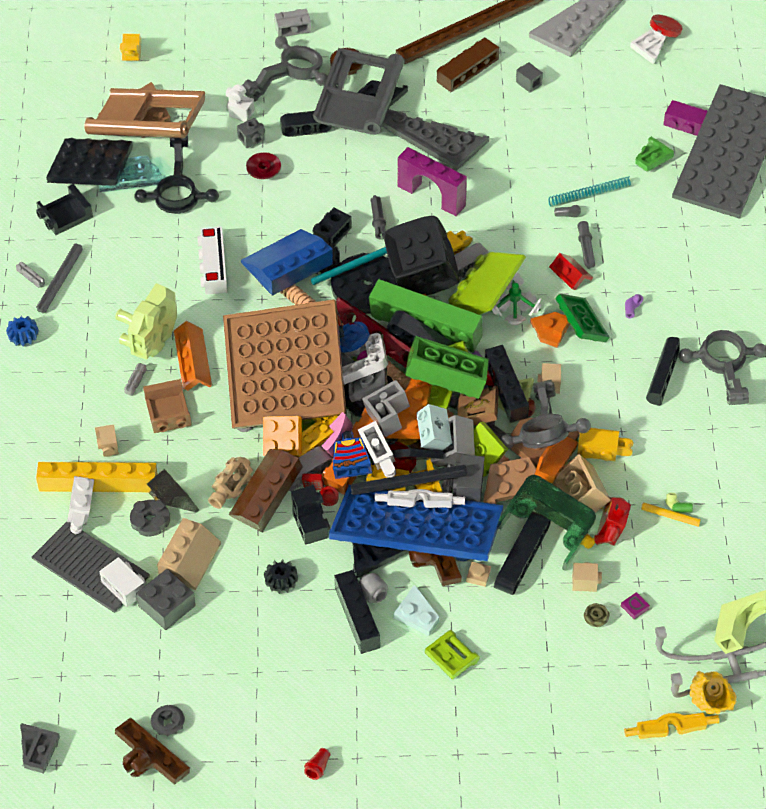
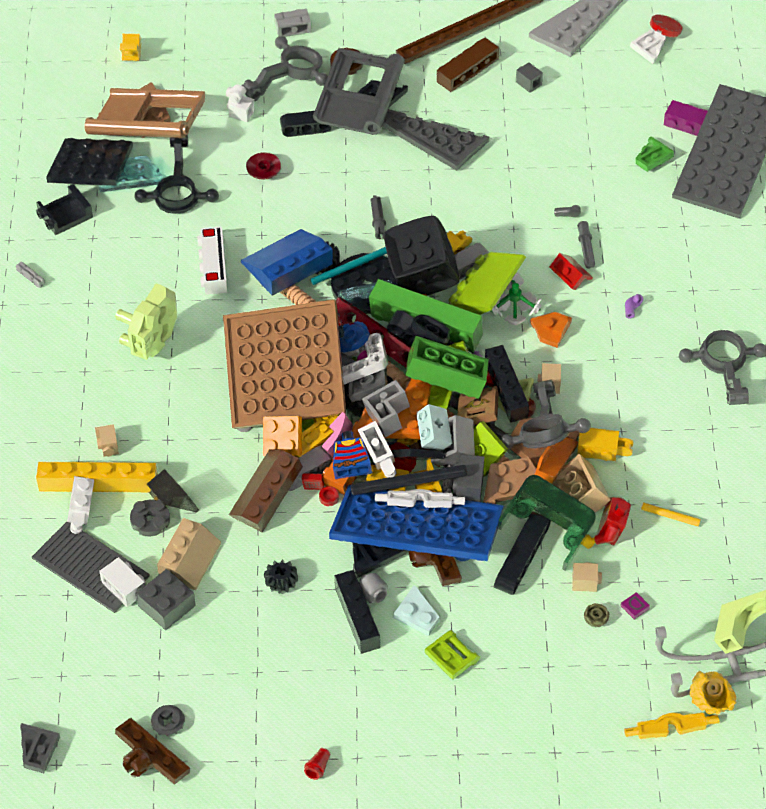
blue gear [6,315,39,347] -> none
dark grey axle [36,243,83,313] -> none
light grey axle [124,363,147,396] -> none
medium nougat panel [143,379,191,433] -> none
orange panel [174,321,212,391] -> none
tan brick [208,456,253,509] -> none
dark grey brick [237,118,265,148] -> none
black brick [291,485,330,545] -> none
black brick [312,207,352,245] -> none
magenta arch [397,147,467,216] -> none
tan plate [466,562,491,587] -> none
teal piece [548,176,631,207] -> none
green plate [555,293,610,343] -> none
black brick [646,337,680,406] -> none
arm [665,492,693,513] -> none
none -> clear light blue plate [338,280,392,302]
none -> black piece [410,314,450,346]

